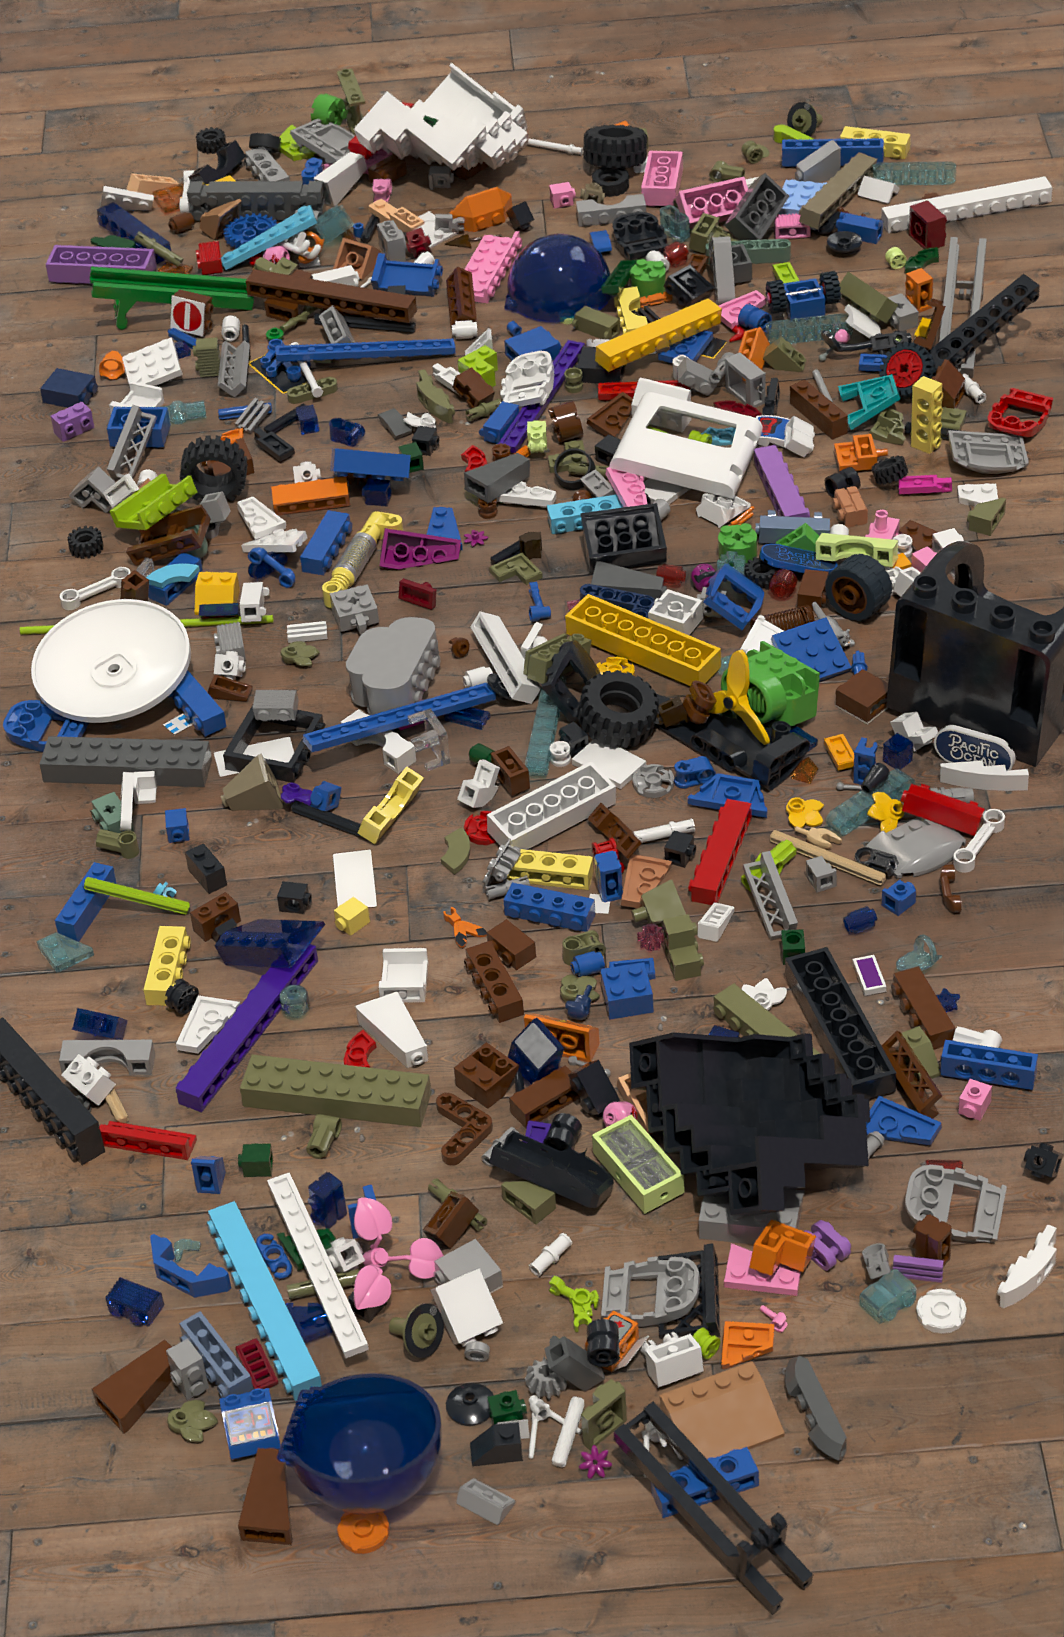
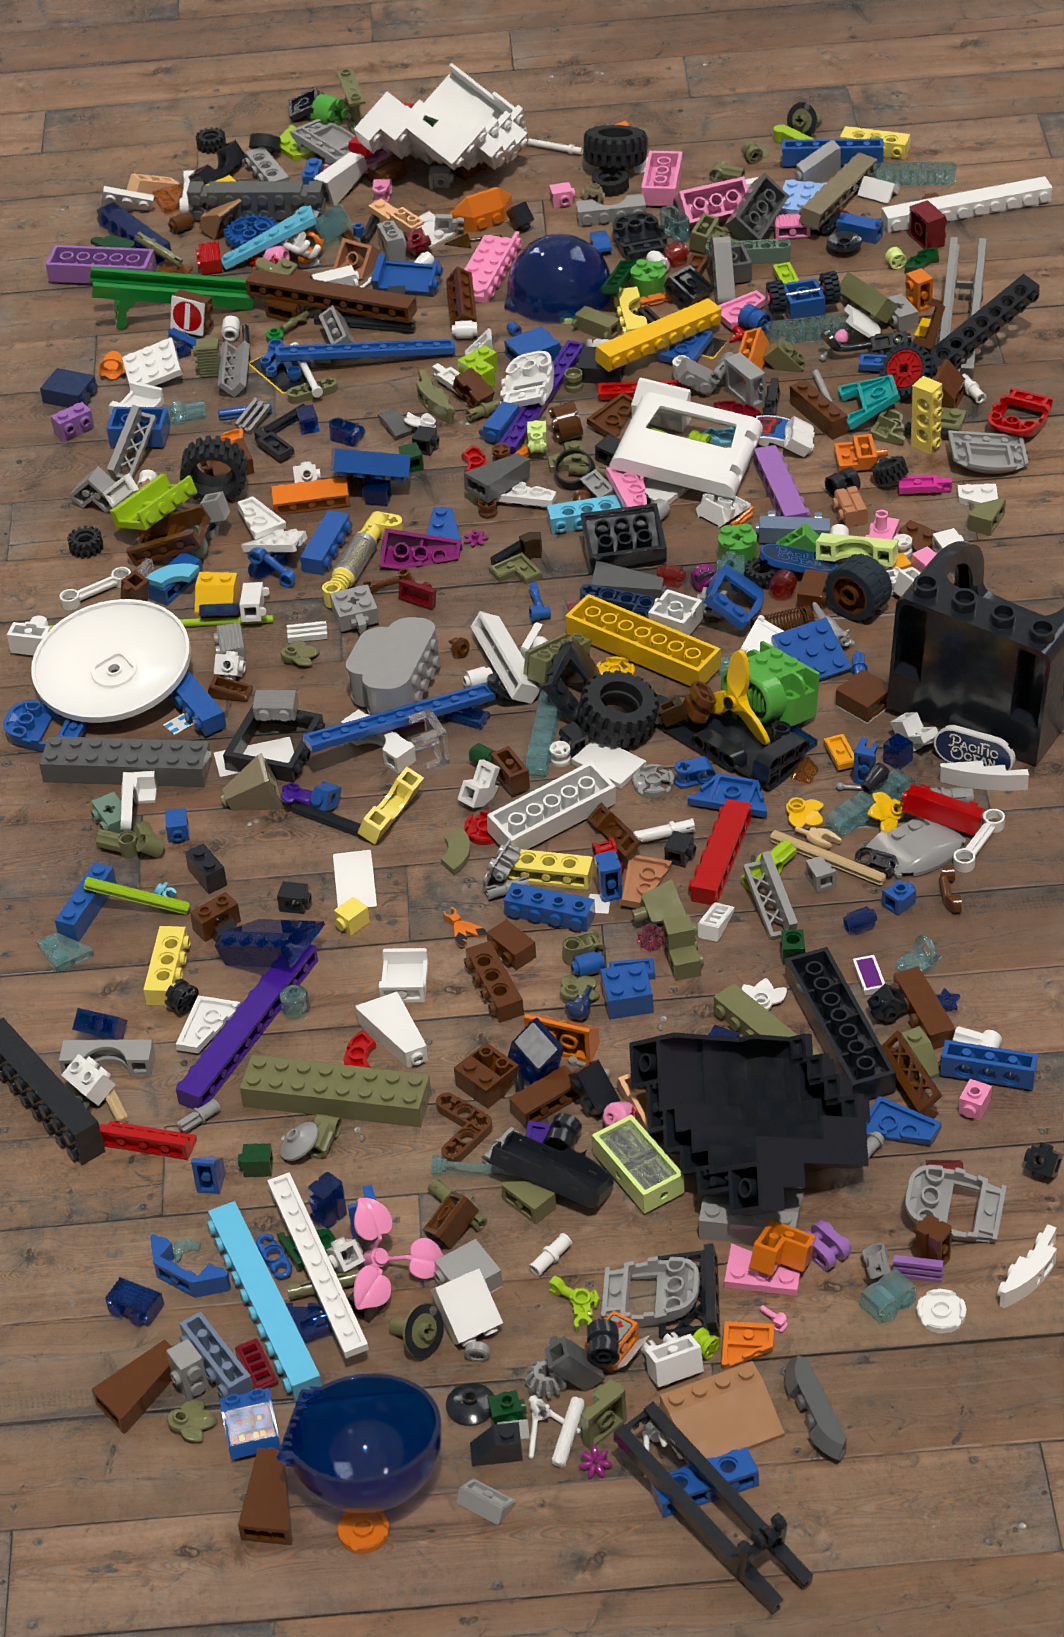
none -> white brick [7,616,51,655]
none -> olive piece [133,821,164,857]
none -> light grey axle [177,1099,221,1133]
none -> light grey dish [280,1122,319,1161]
none -> black plate [288,87,324,122]
none -> reddish brown brick [363,568,416,593]
none -> clear light blue piece [431,1155,517,1176]
none -> black brick [867,983,908,1023]

